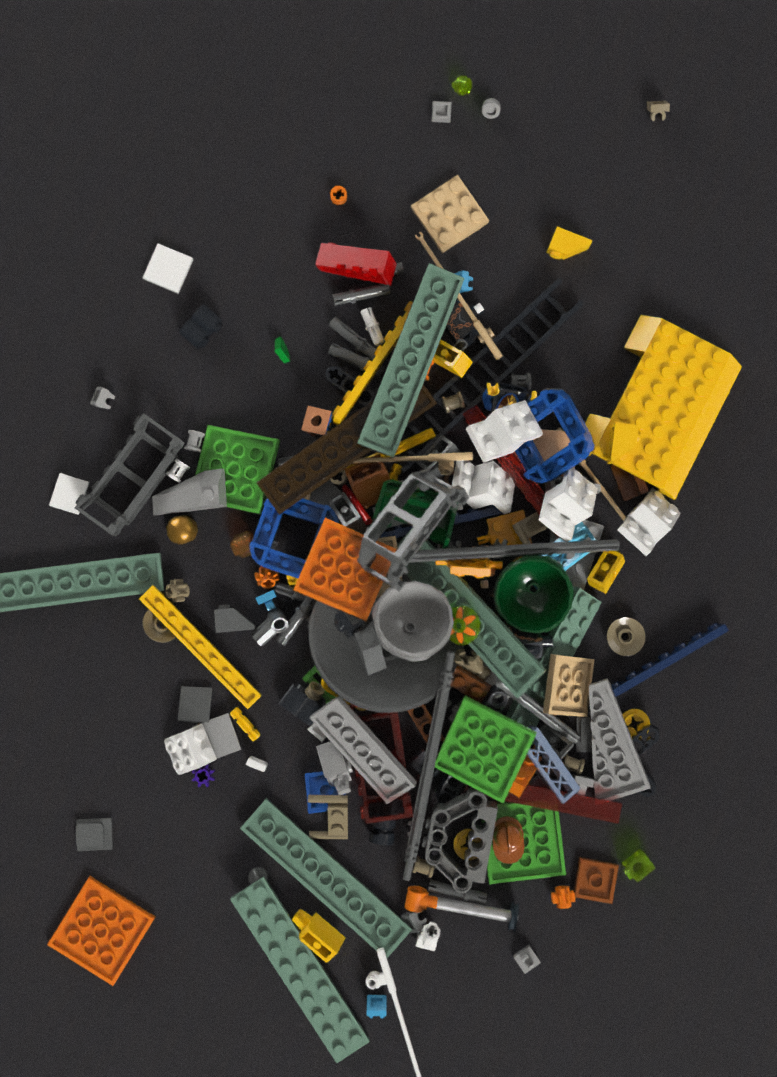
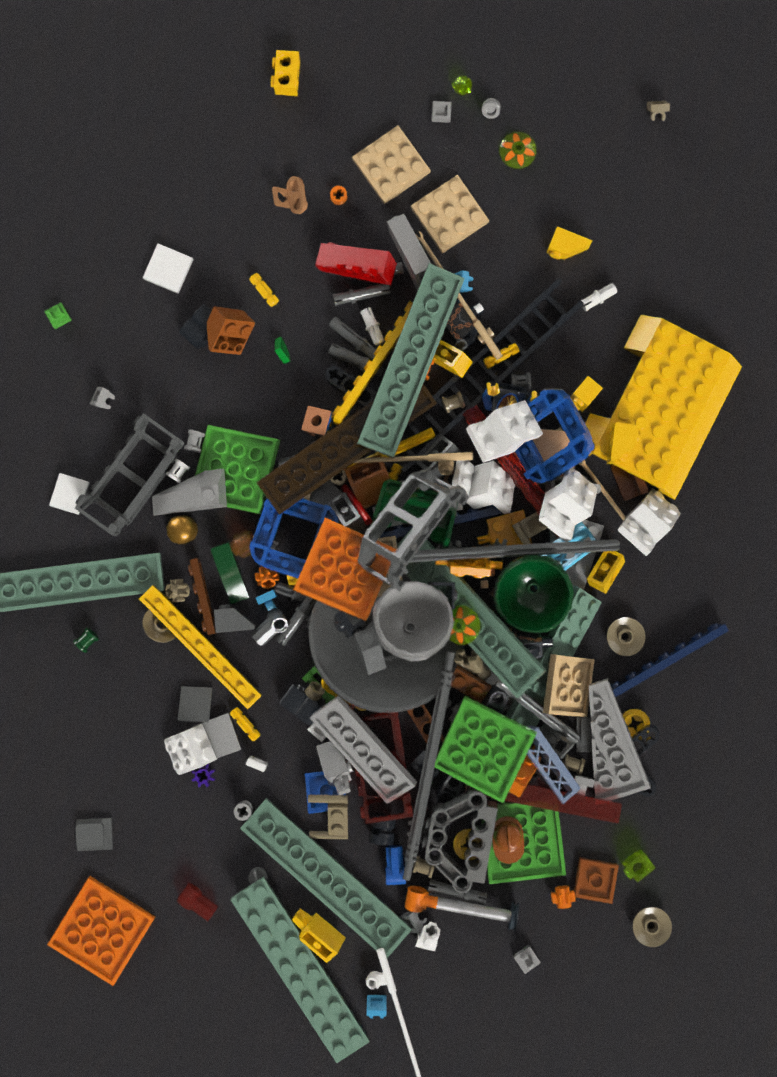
none -> bright green tile [44,302,72,329]
none -> dark green bush [73,627,99,653]
none -> clear red piece [177,883,218,922]
none -> reddish brown plate [188,558,216,635]
none -> dark orange slope [207,306,255,355]
none -> dark green slope [211,543,250,604]
none -> light grey bush [234,800,253,821]
none -> yellow axle [249,273,279,307]
none -> yellow brick [271,50,300,96]
none -> medium nougat bracket [272,176,308,214]
none -> tan plate [352,126,431,204]
none -> blue piece [386,845,406,885]
none -> light grey slope [387,214,431,291]
none -> black bracket [427,581,457,609]
none -> yellow axle [483,343,519,368]
none -> clear neon green dish [500,132,536,169]
none -> yellow brick [570,376,603,412]
none -> white axle [581,283,617,311]
none -> dark tan dish [632,907,672,947]

